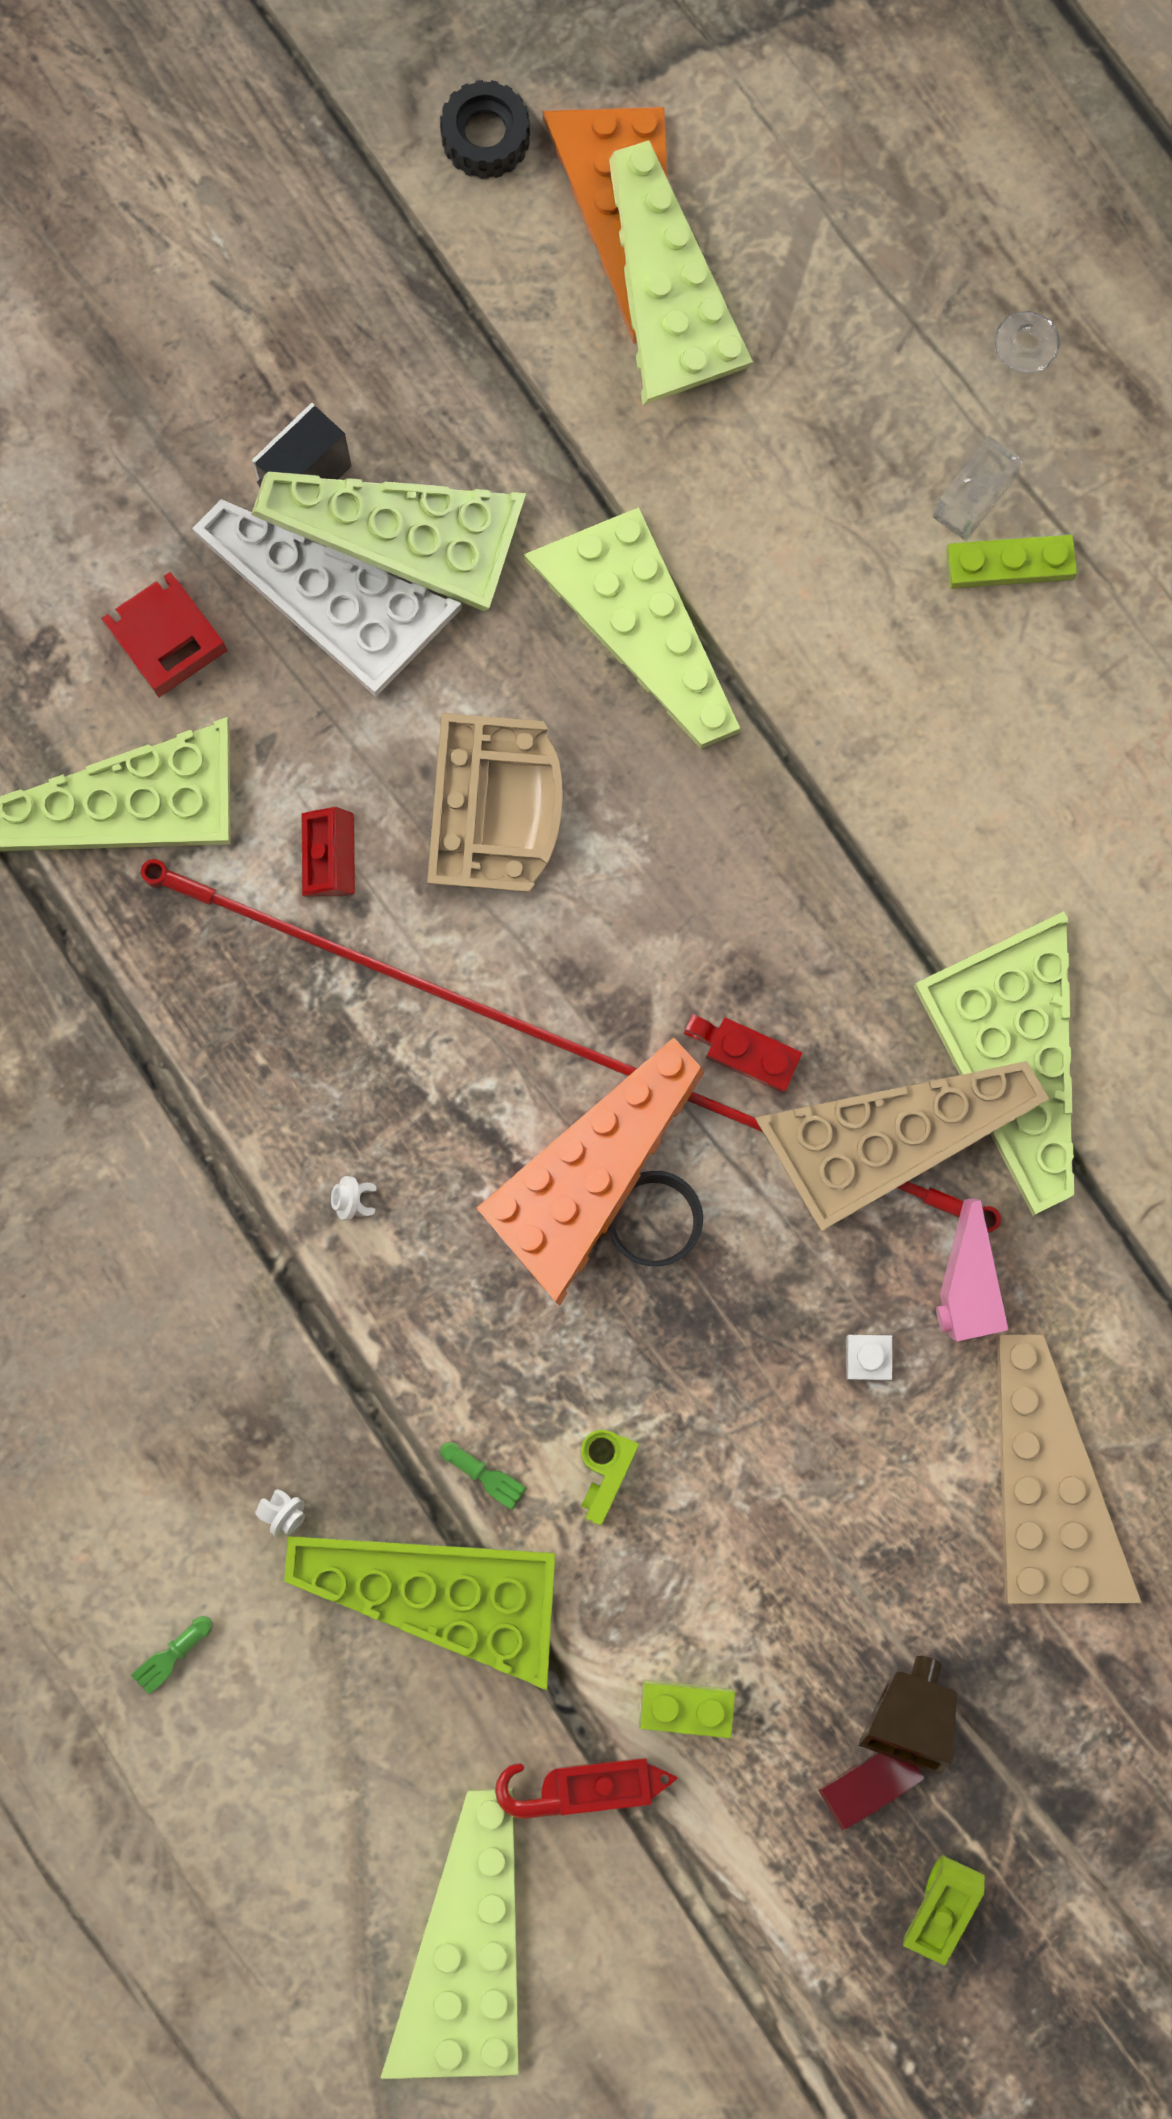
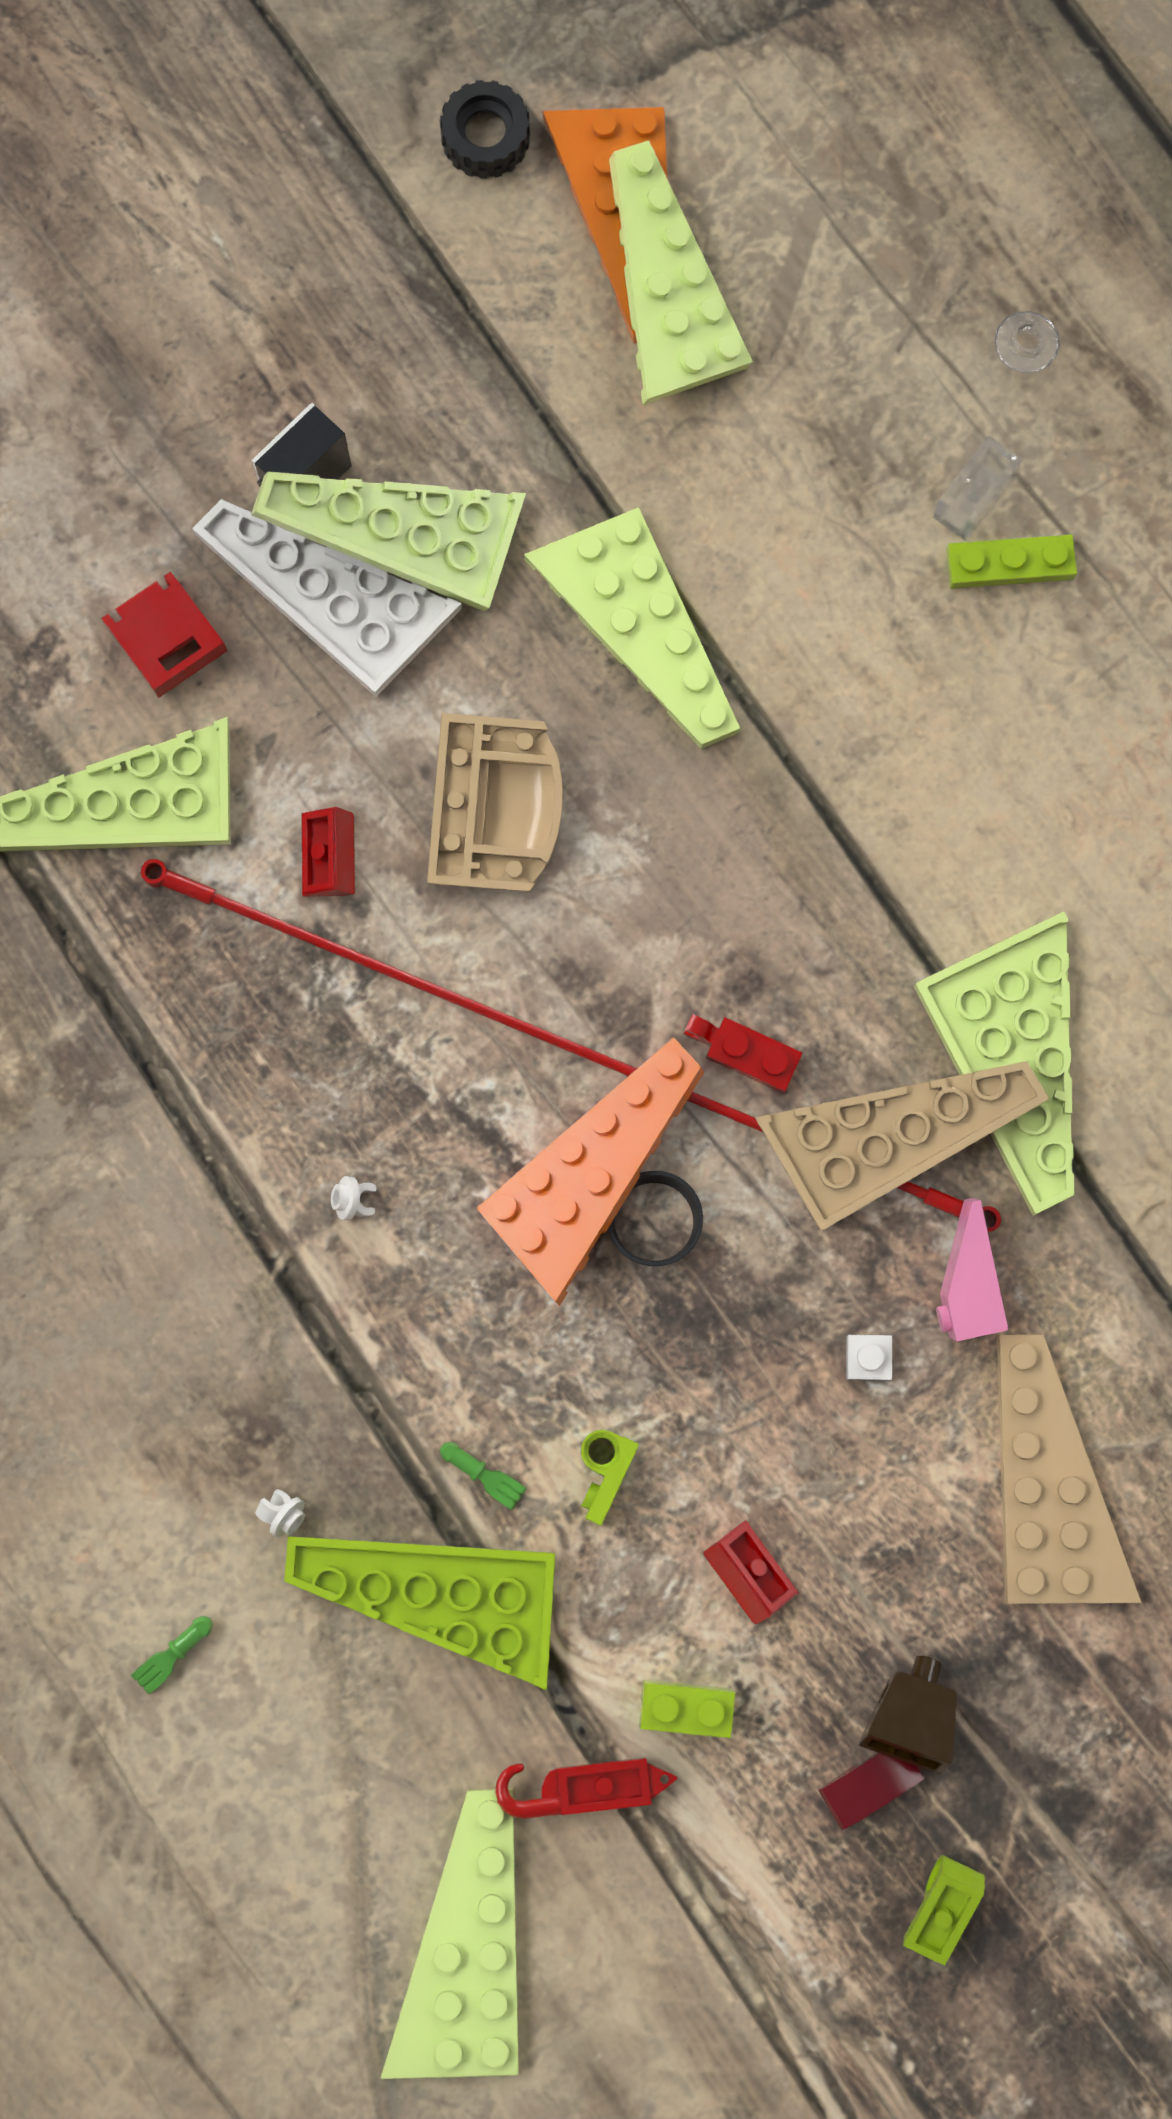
none -> red slope [703,1520,799,1624]

